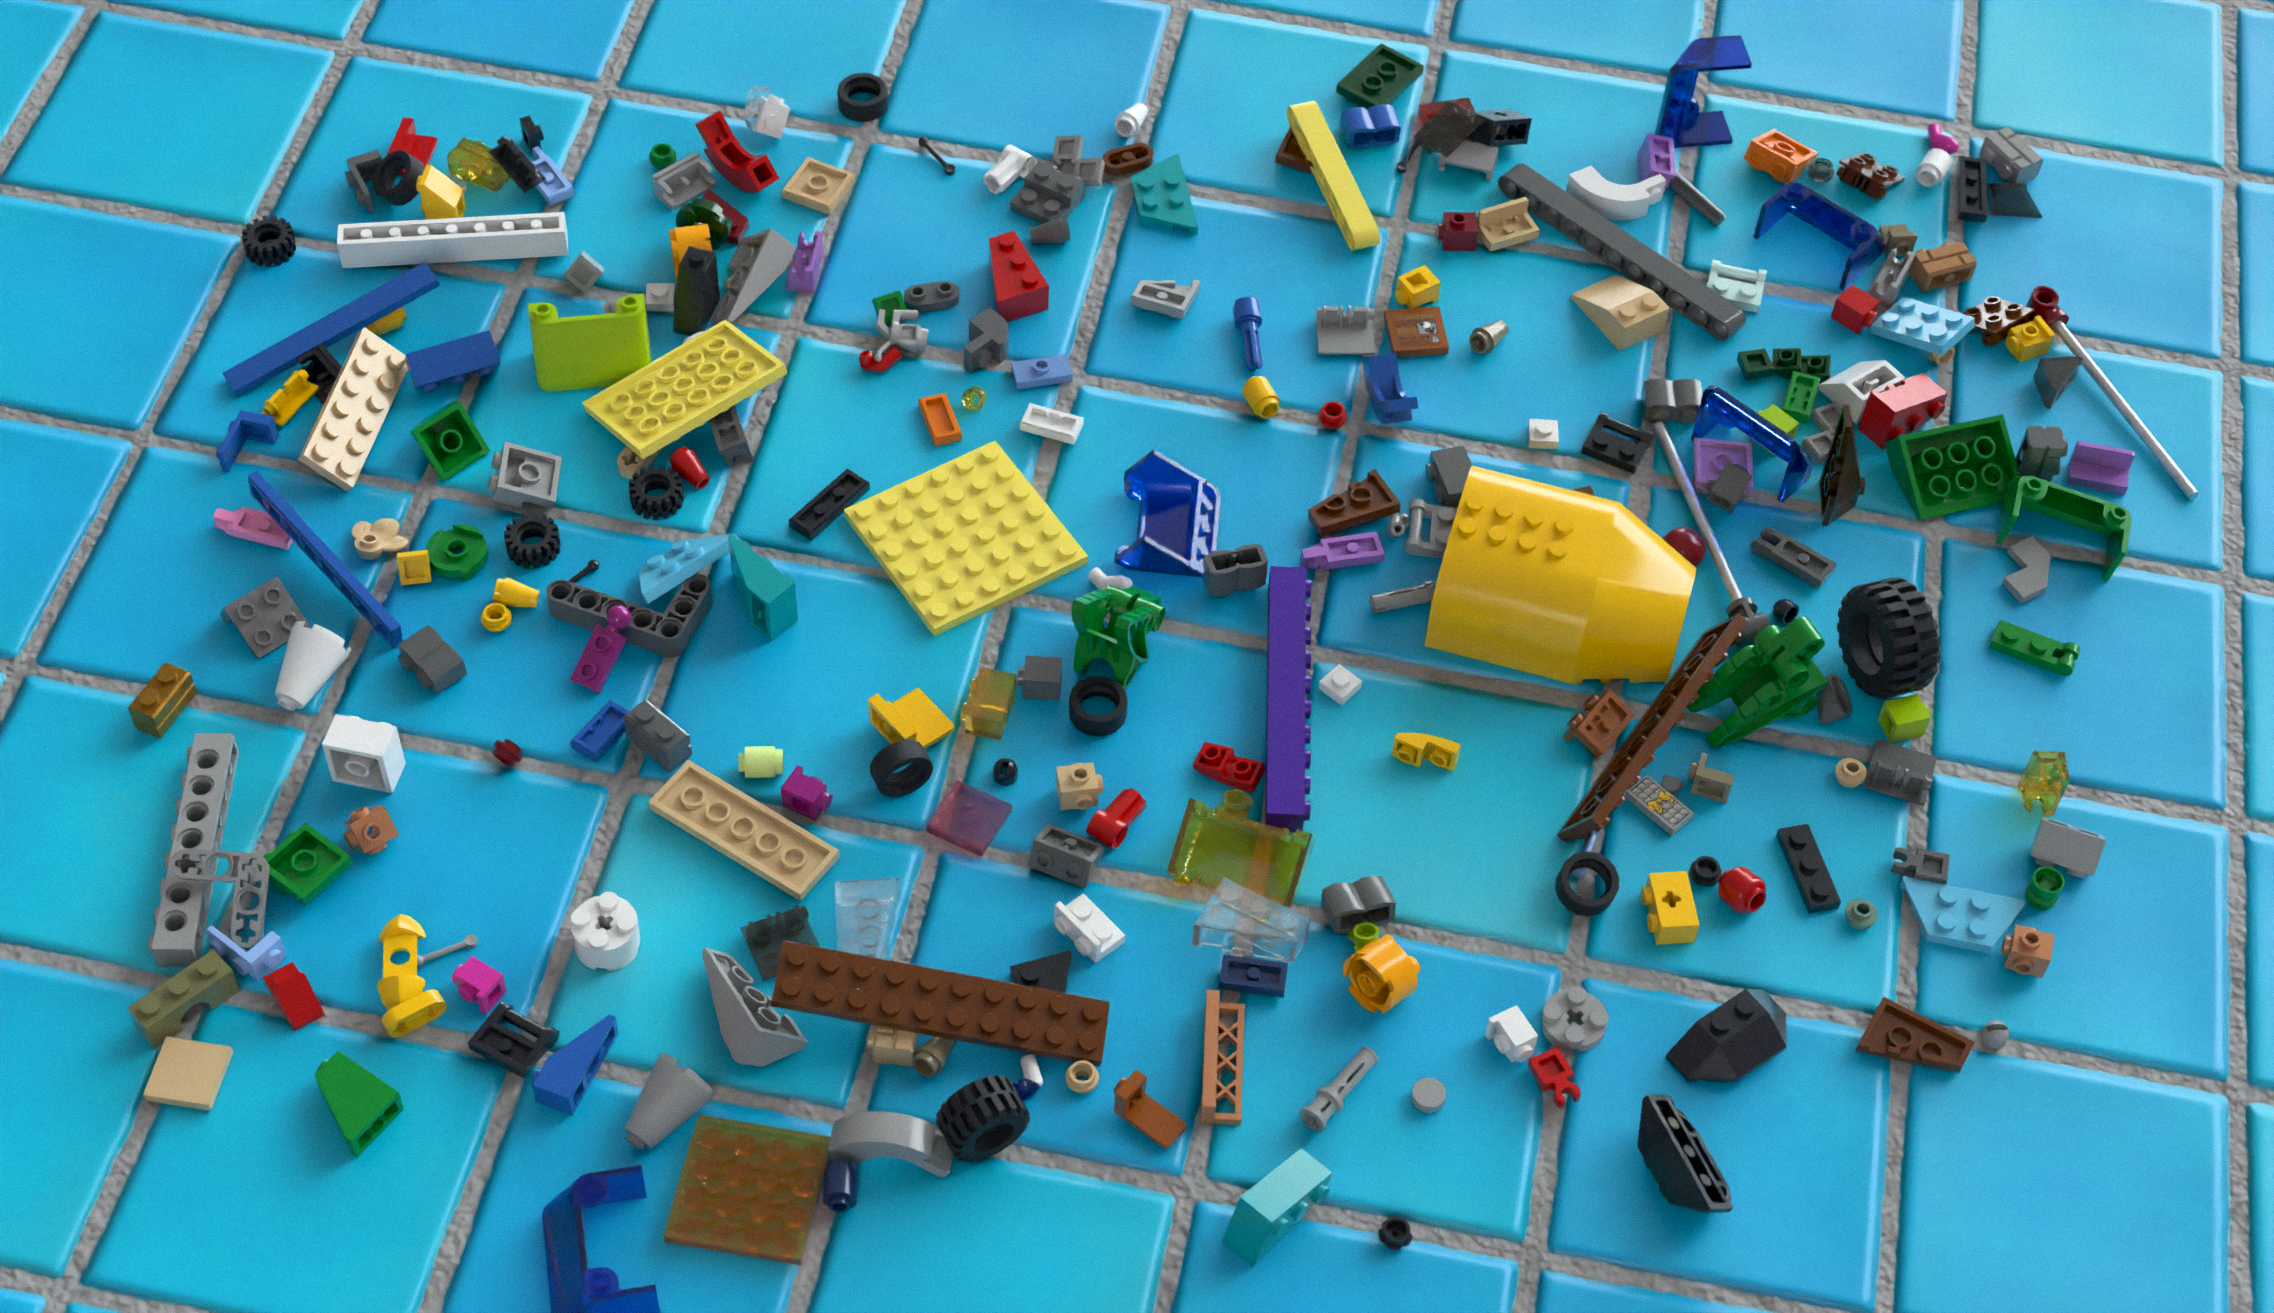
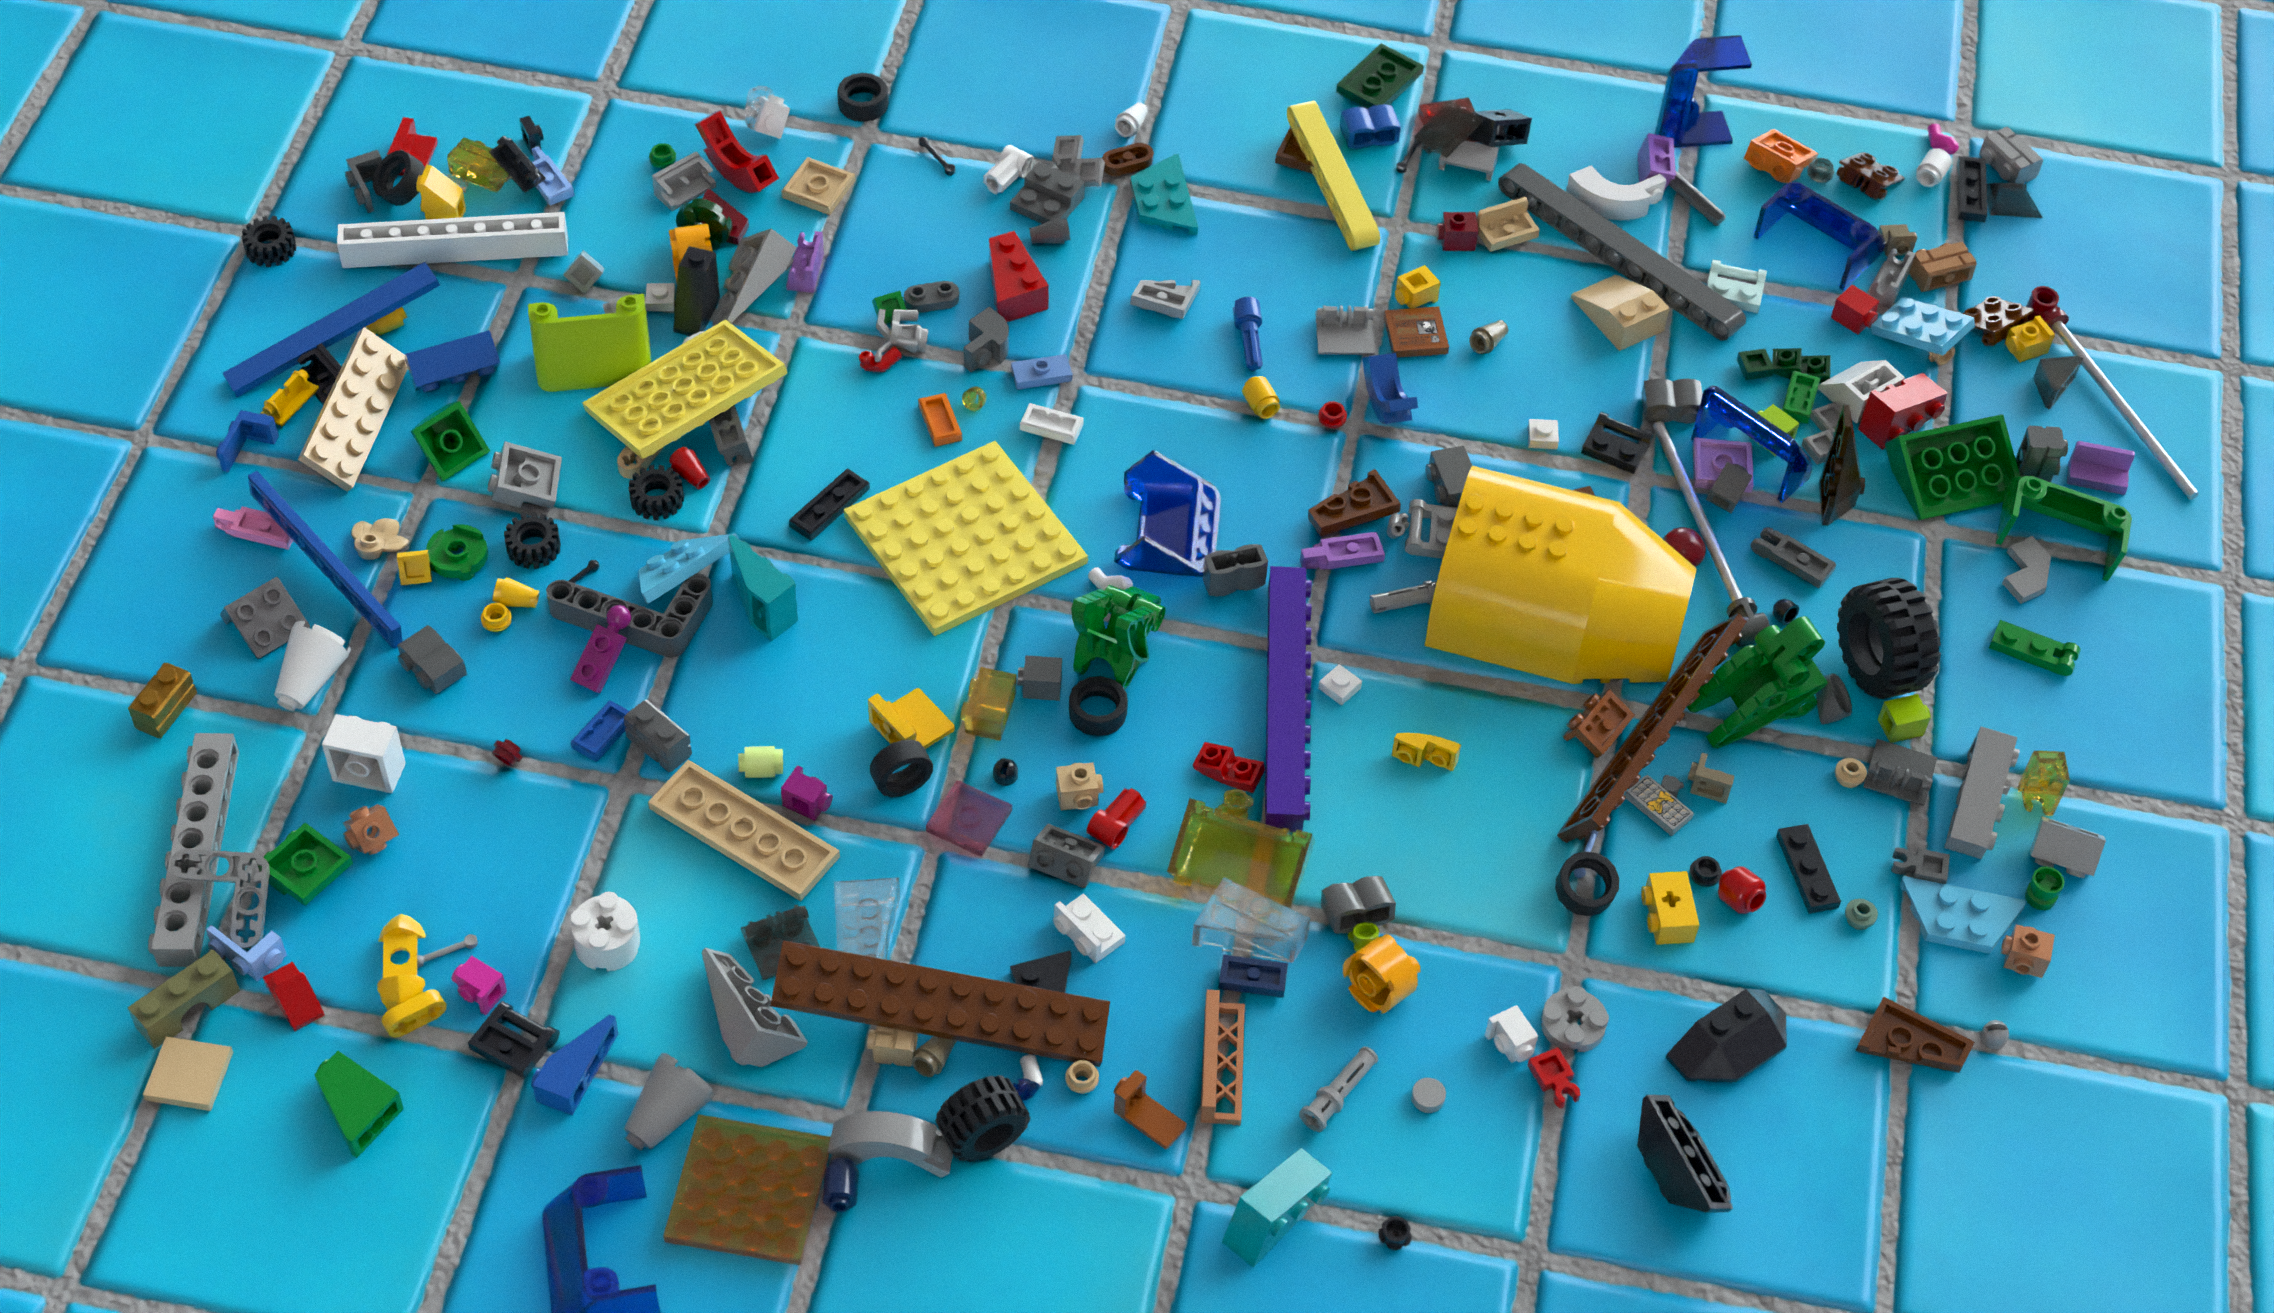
none -> light grey wedge [1944,726,2020,859]

